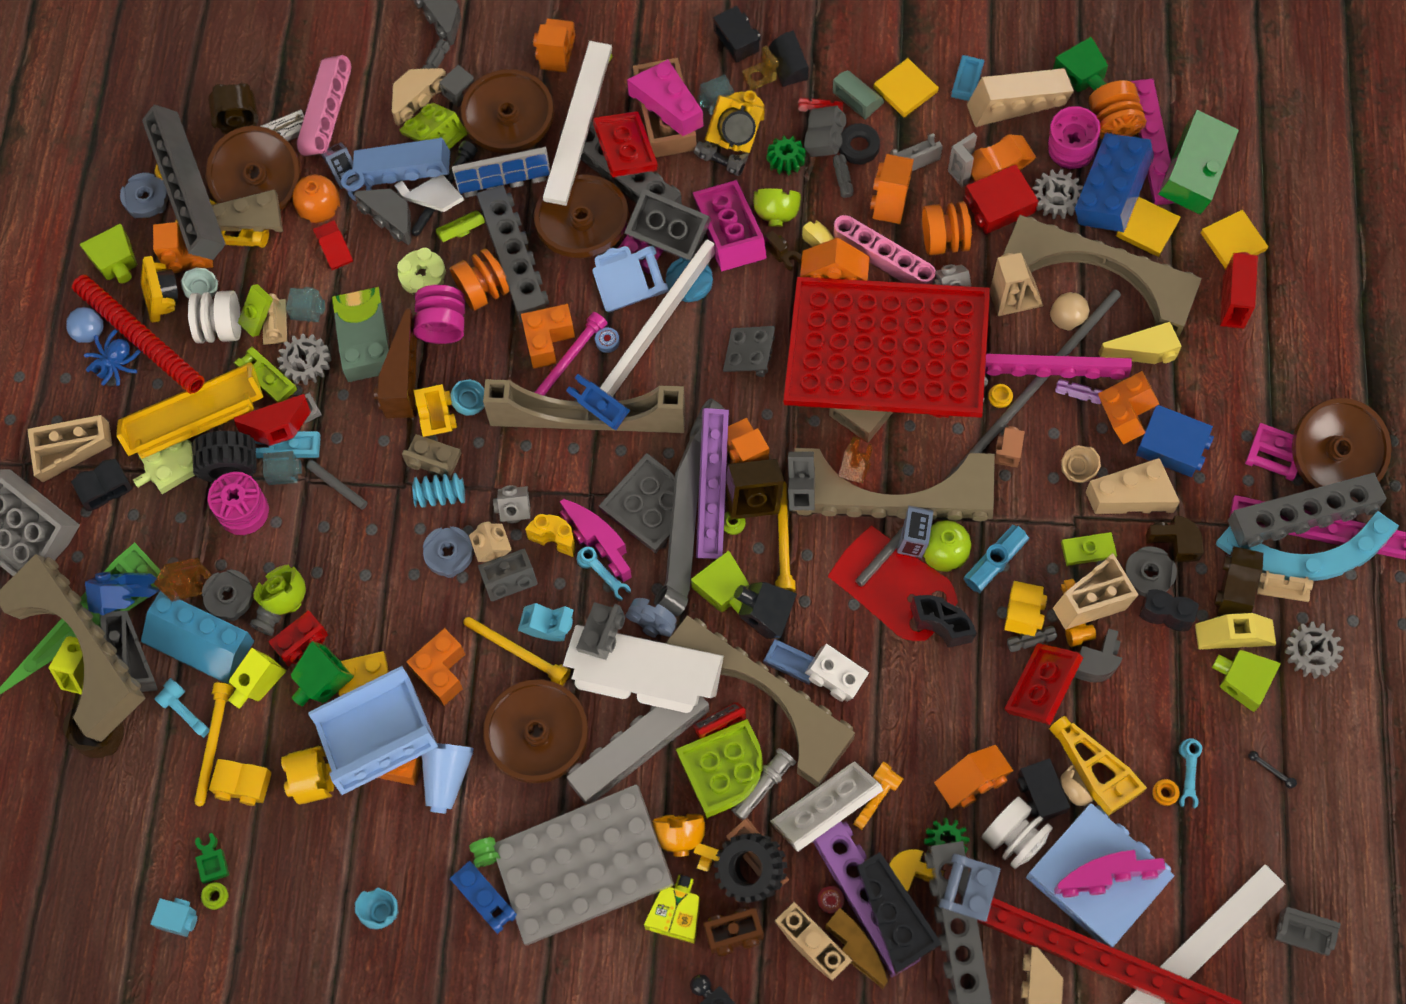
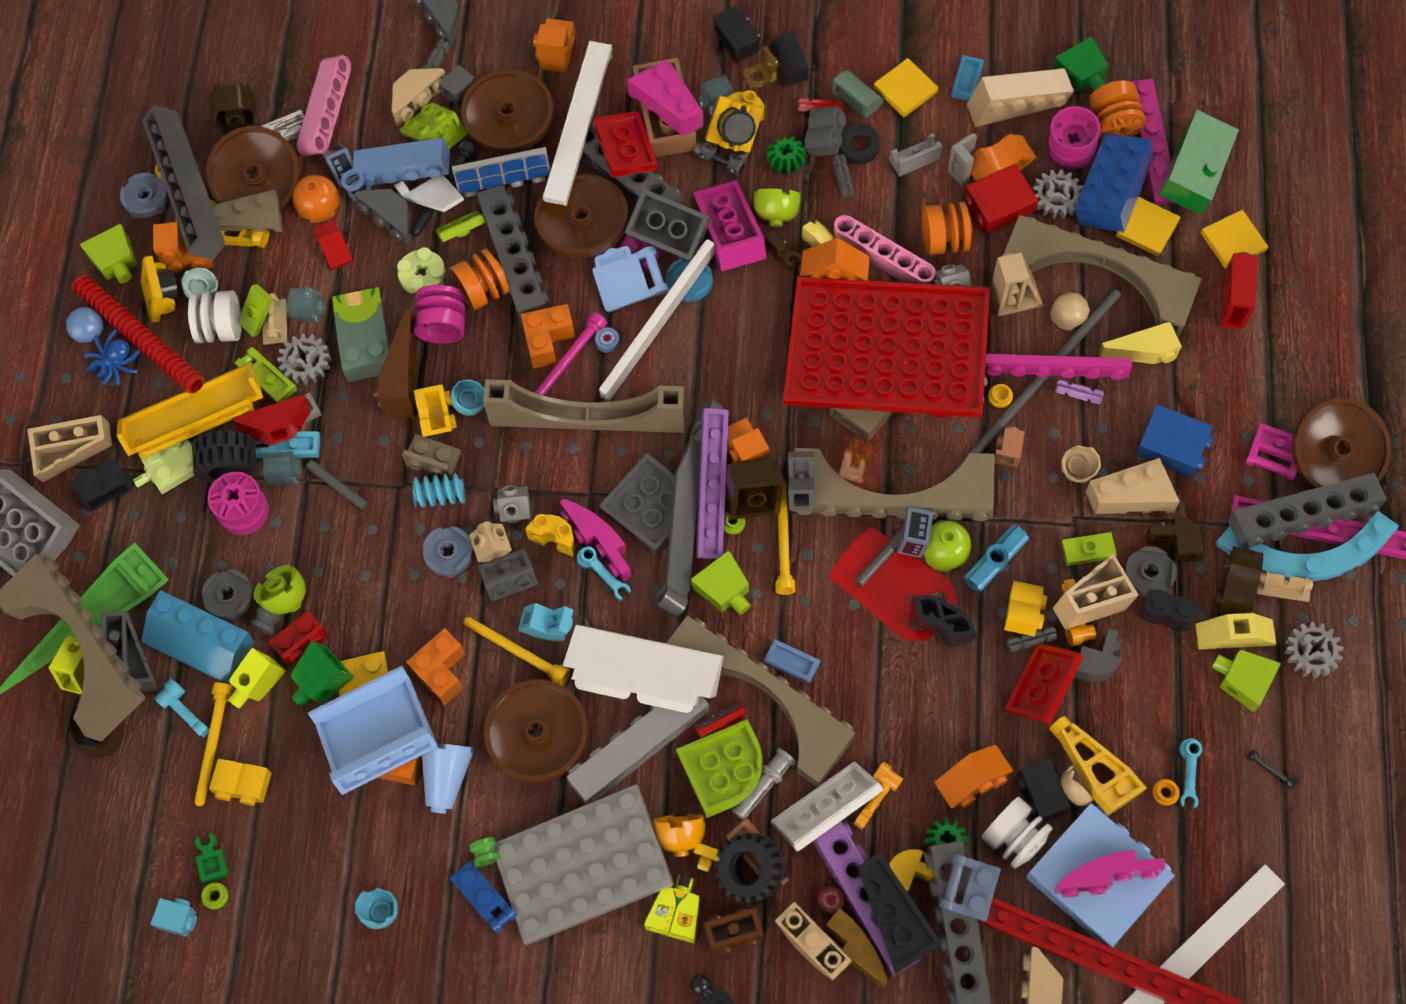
blue piece [85,572,160,615] -> none
clear orange hinge [154,557,211,602] -> none
yellow brick [281,746,334,805] -> none
blue hinge [566,374,630,430] -> none
dark grey bracket [576,602,625,660] -> none
sand blue plate [625,598,677,638] -> none
dark grey hinge [723,326,775,377] -> none
black torso [734,582,797,639] -> none
white brick [805,644,869,702] -> none
orange brick [870,154,914,224] -> none
orange brick [1098,371,1160,444] -> none
dark grey hinge [1274,907,1341,956] -> none

